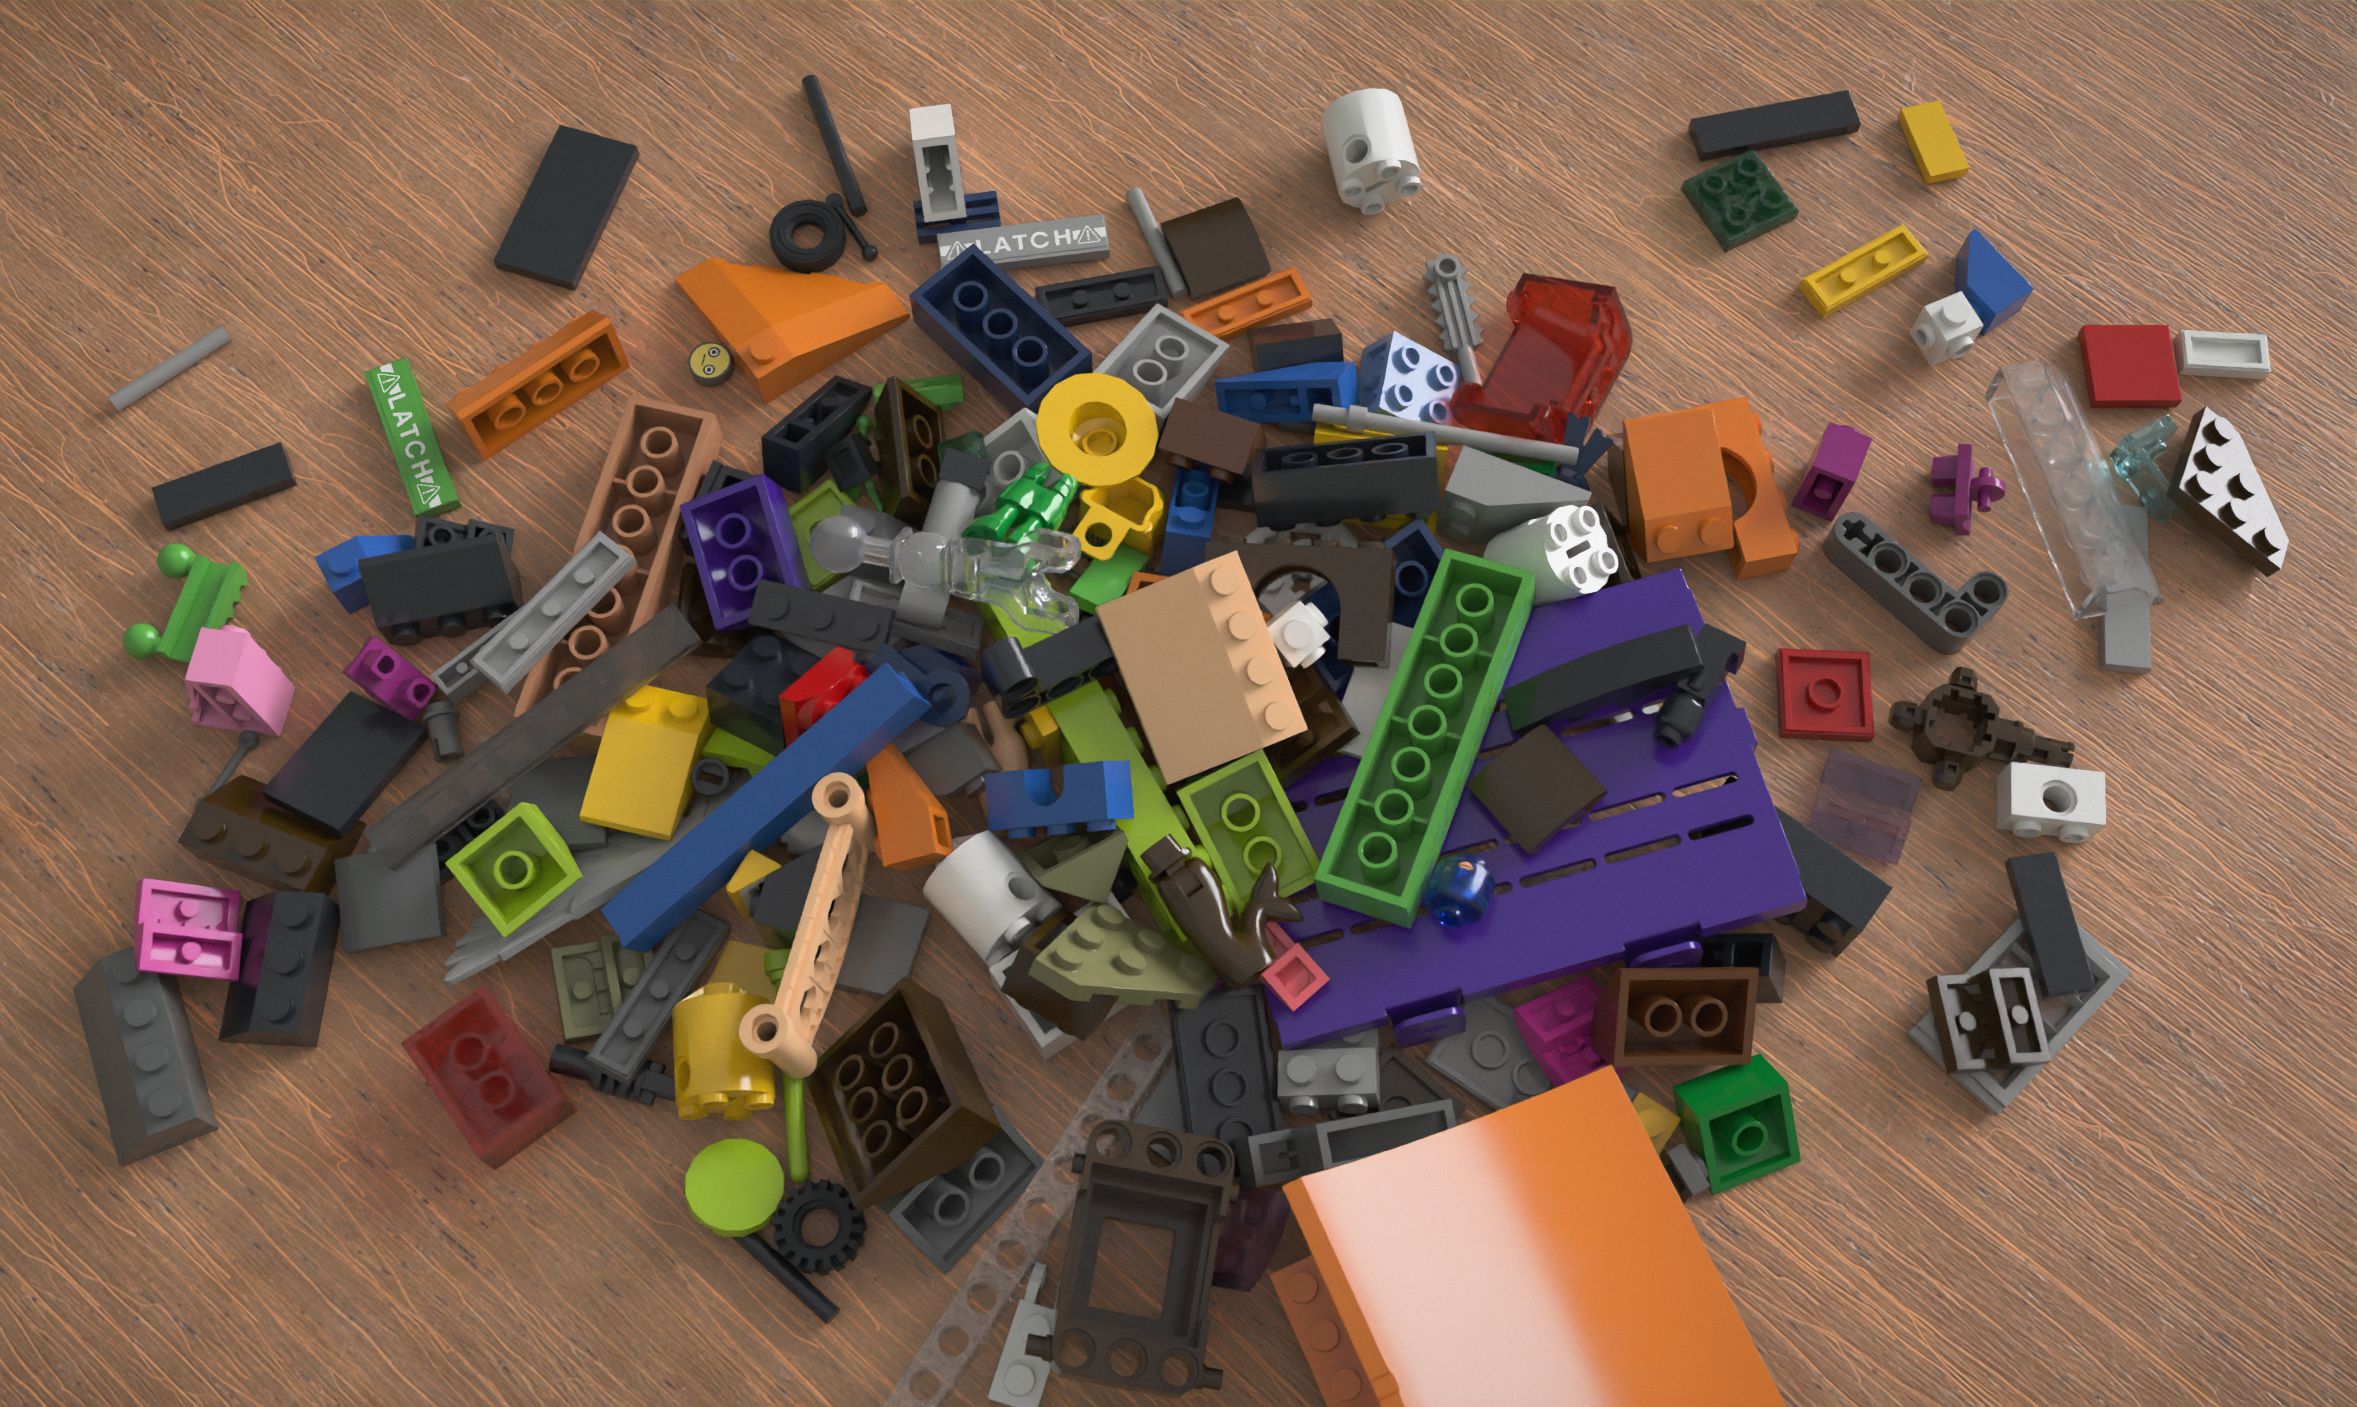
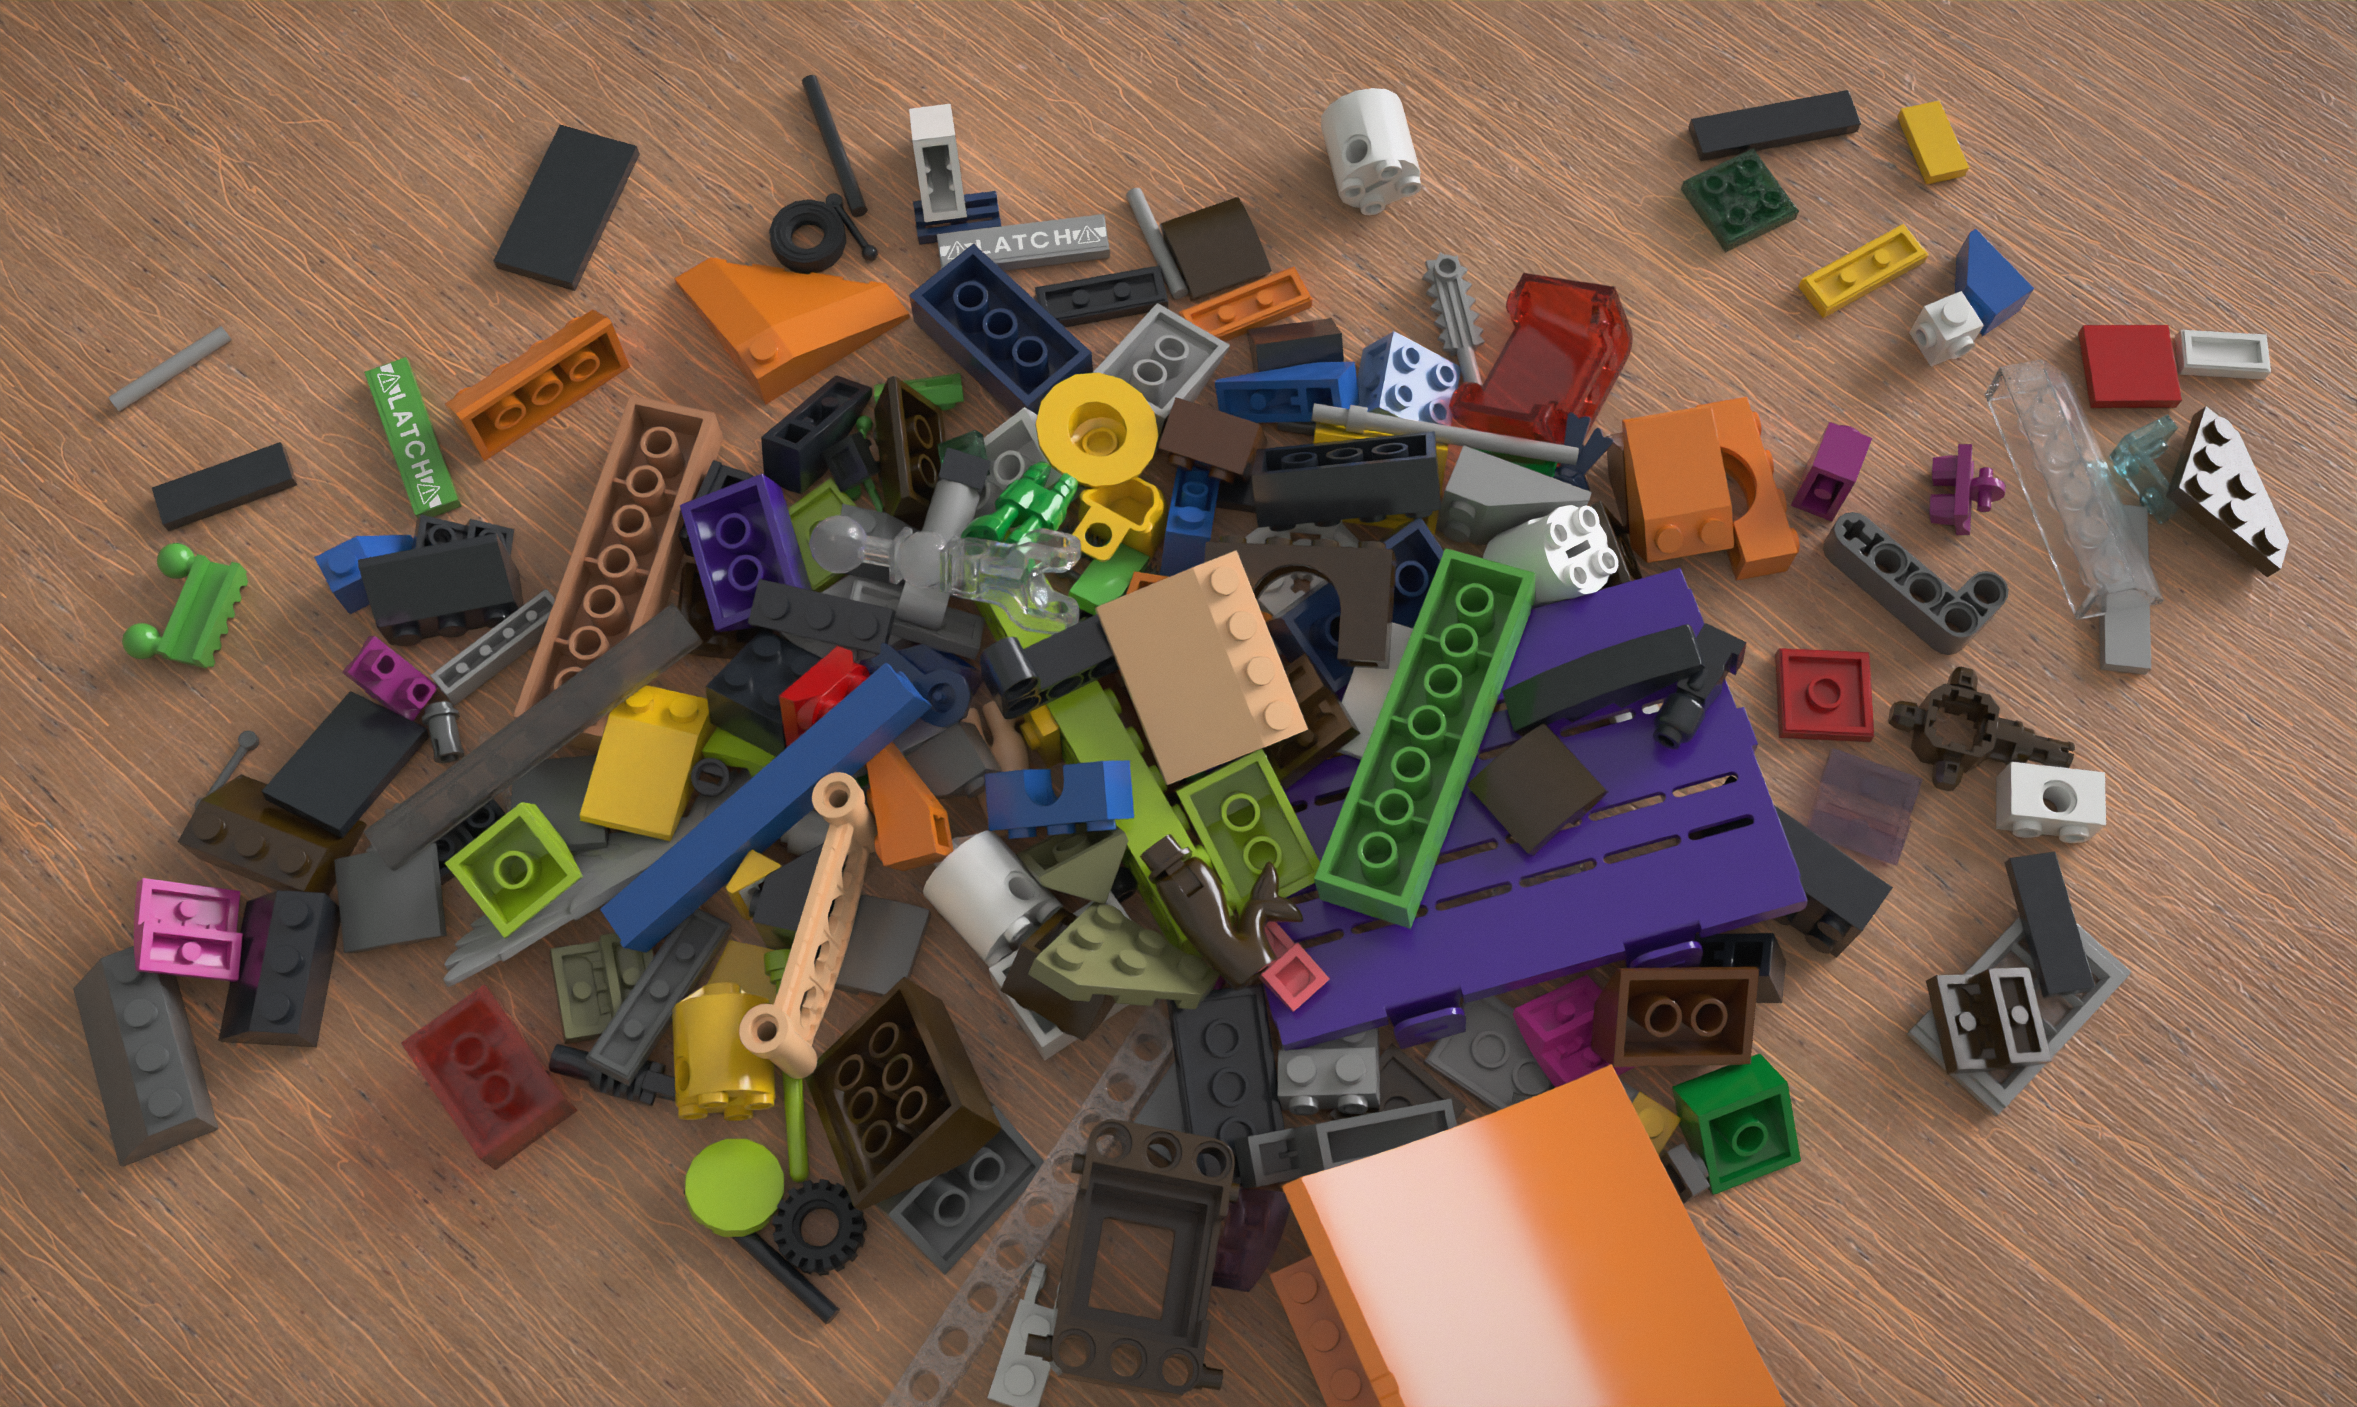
bright pink wedge [184,625,295,737] -> none
light grey tile [469,531,636,695] -> none
tile [688,342,734,387] -> none
white brick [1266,600,1330,668] -> none
clear blue head [1425,853,1496,928] -> none

